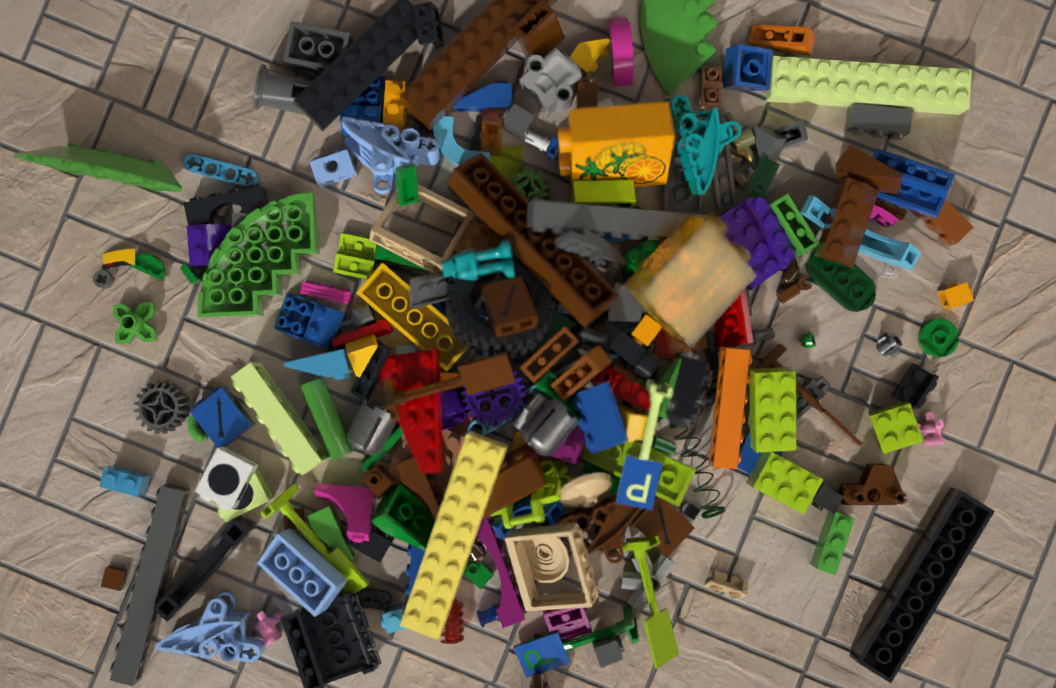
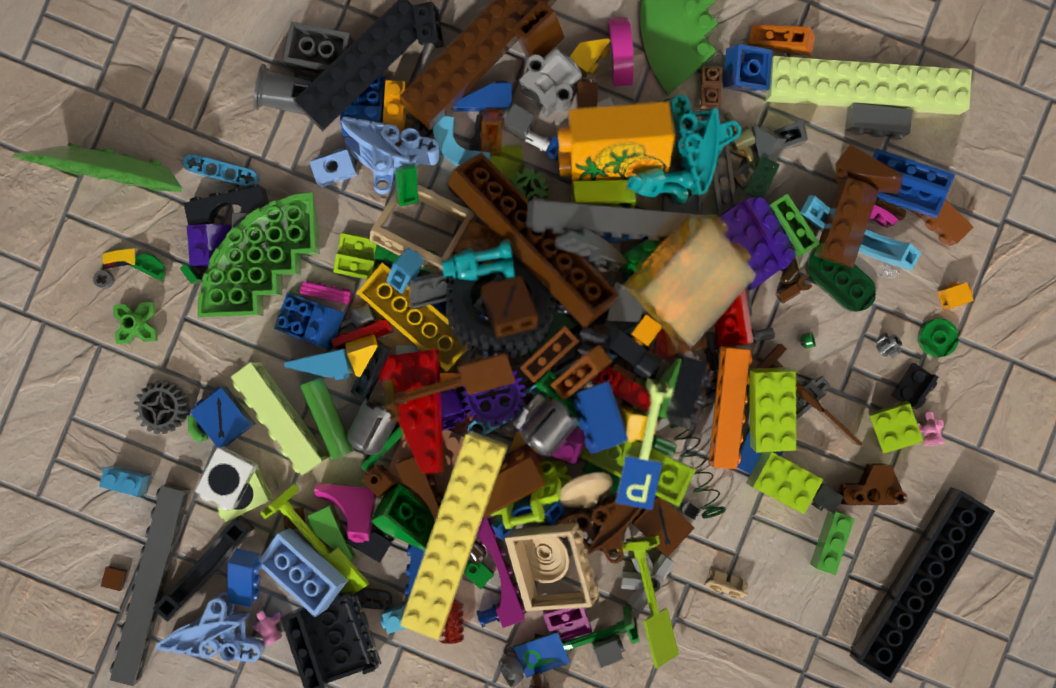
none -> blue brick [228,548,262,608]
none -> dark azure brick [386,248,425,294]
none -> dark grey hair [498,655,524,688]
none -> teal piece [627,168,695,203]

